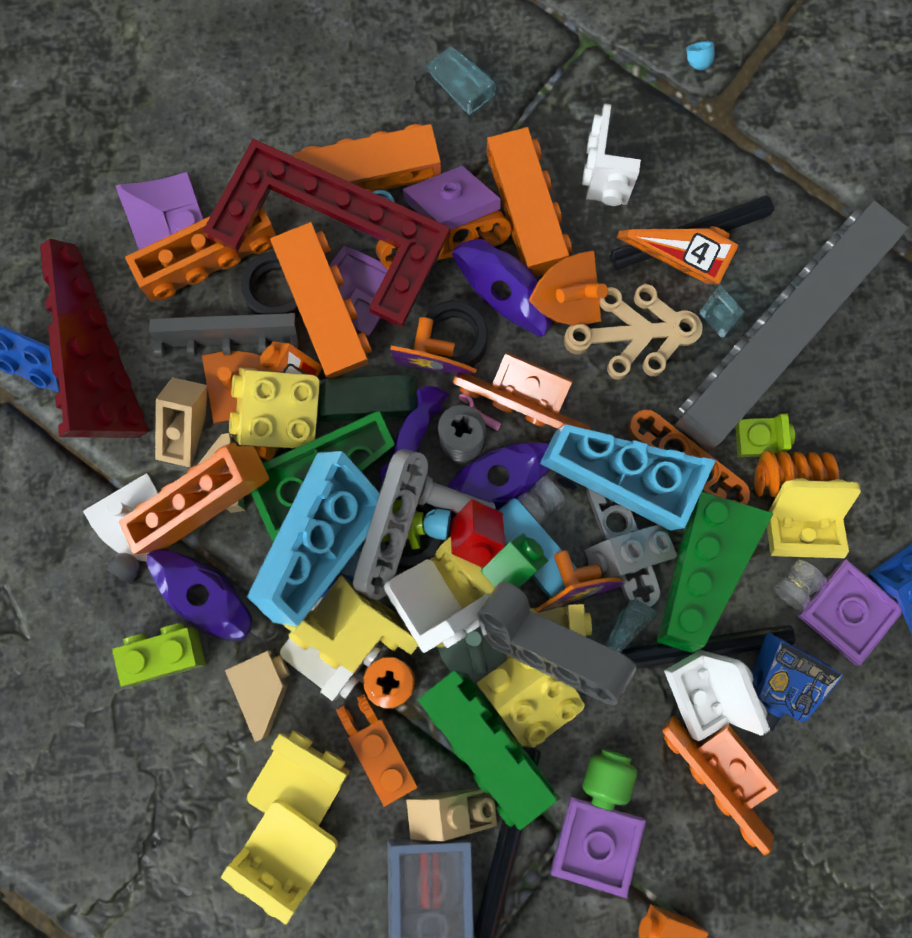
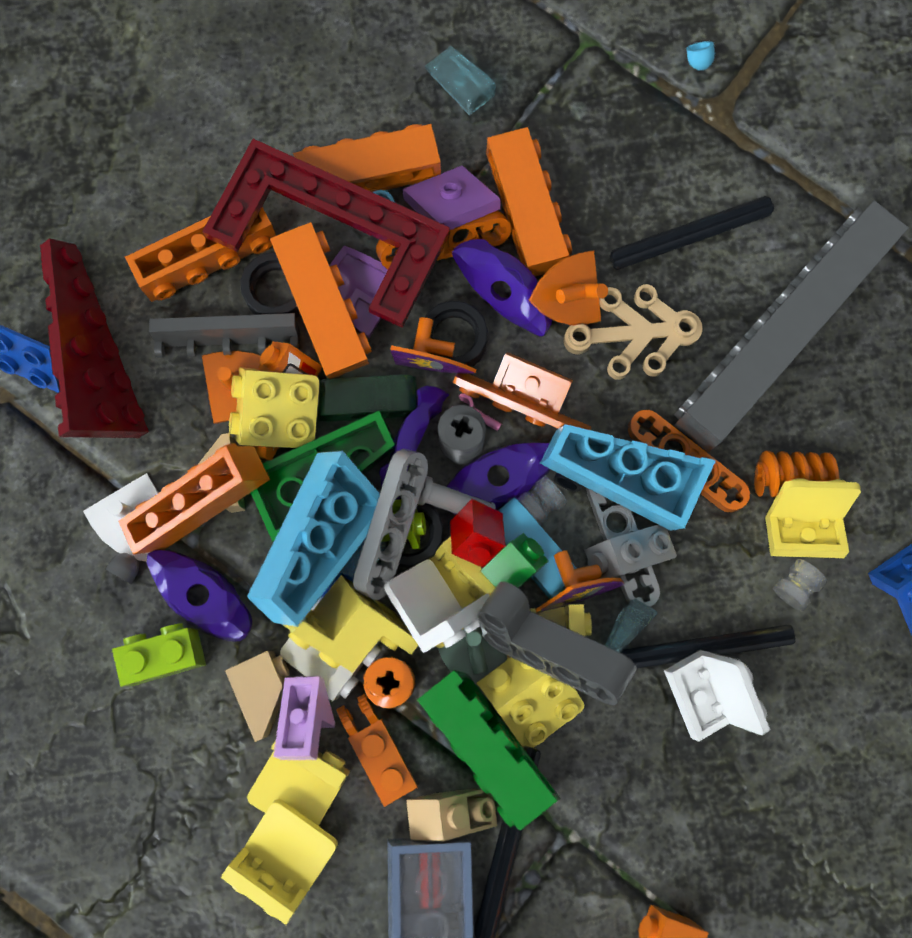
medium lavender plate [115,172,204,250] -> none
tan slope [155,377,207,467] -> none
medium azure hinge [423,509,451,540] -> none
medium lavender plate [550,796,646,898] -> none
white bracket [582,104,641,206] -> none
bright green head [582,749,638,811] -> none
slope [616,226,739,284] -> none
green wedge [657,492,774,653] -> none
orange bracket [662,716,779,856] -> none
clear light blue slope [700,285,745,338] -> none
lime bracket [735,413,795,457] -> none
torso [752,631,843,731] -> none
medium lavender plate [797,559,902,666] -> none
none -> lavender slope [274,676,335,760]

